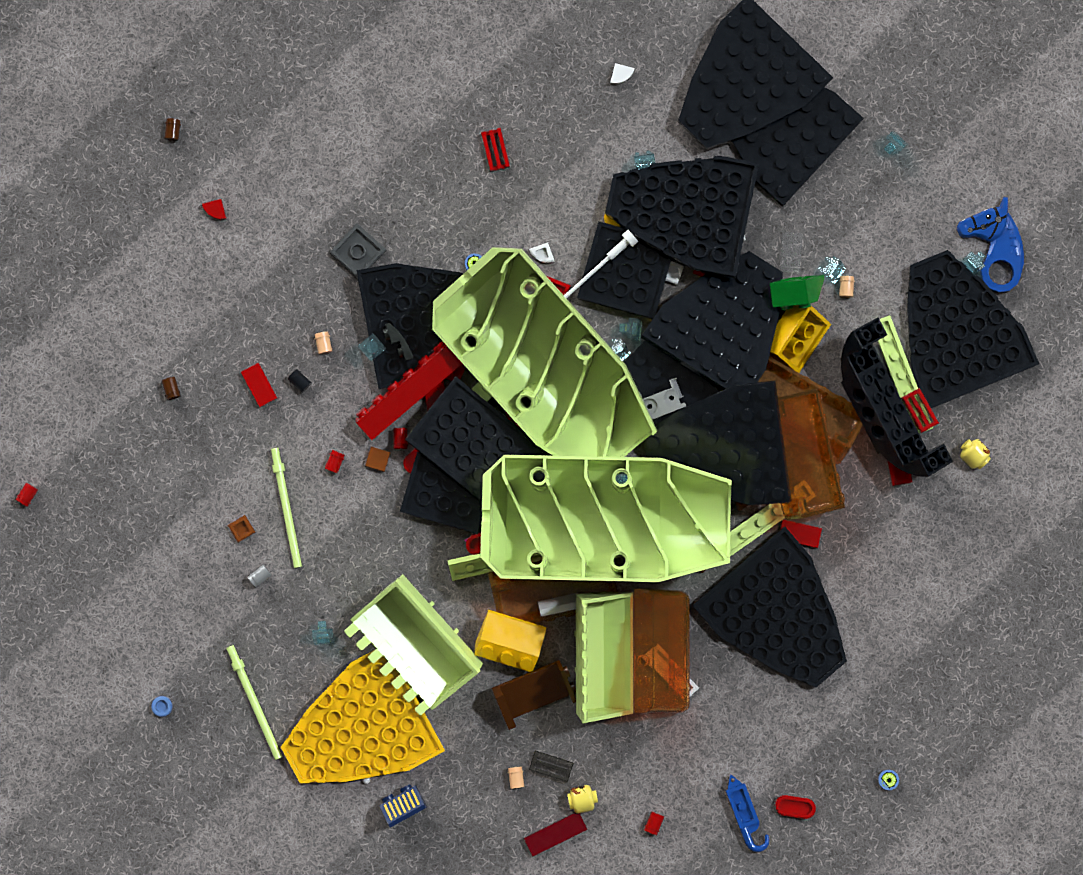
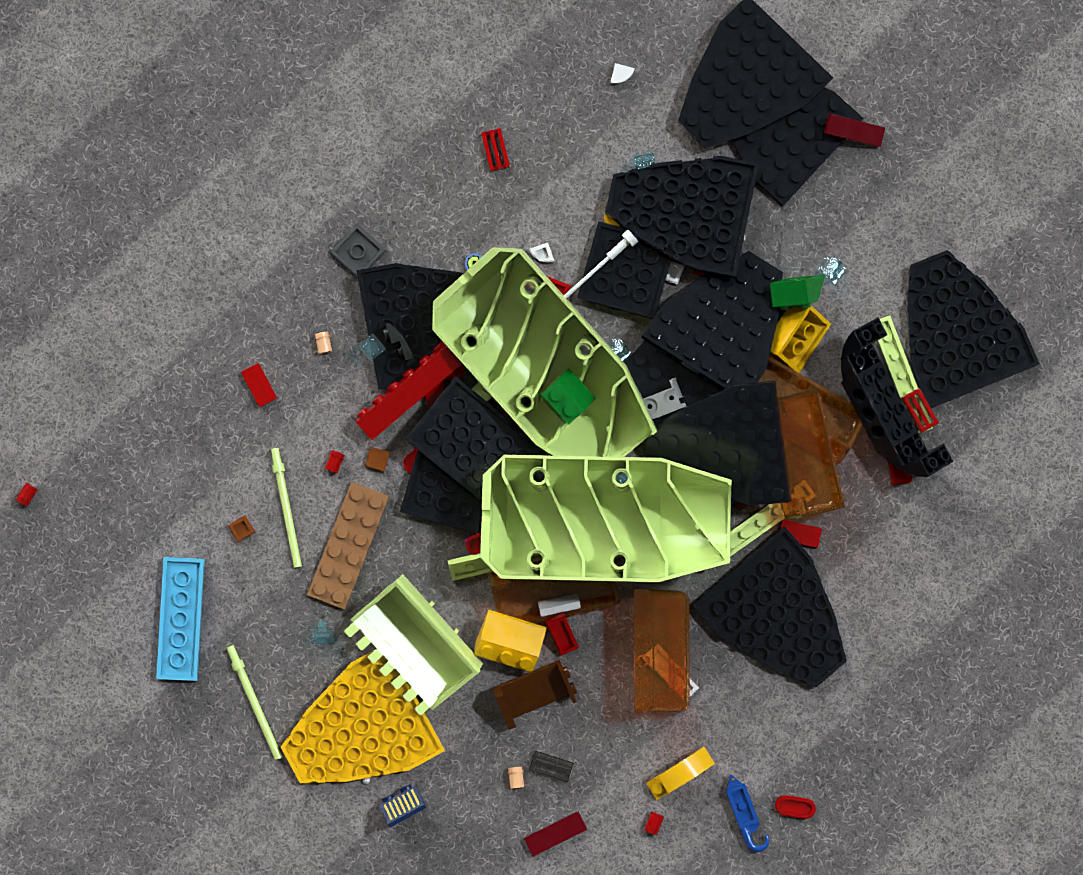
medium blue tile [152,696,173,717] -> none
reddish brown piece [162,377,180,400] -> none
reddish brown piece [164,118,181,141] -> none
red tile [202,199,226,220] -> none
light grey piece [247,565,272,588] -> none
black piece [288,369,312,393] -> none
red piece [392,428,408,449] -> none
light yellow head [567,785,598,814] -> none
yellowish green piece [574,591,633,723] -> none
clear light blue tile [619,318,642,341] -> none
light nougat piece [839,276,855,298] -> none
tile [878,770,899,790] -> none
clear light blue tile [884,131,908,154] -> none
blue animal [957,197,1024,293] -> none
light yellow head [960,439,991,469] -> none
clear light blue tile [961,251,986,276] -> none
none -> medium azure plate [156,557,205,681]
none -> medium nougat plate [307,482,389,610]
none -> green slope [539,368,596,426]
none -> red tile [545,612,579,656]
none -> yellow arch [646,747,715,800]
none -> dark red tile [824,114,885,147]

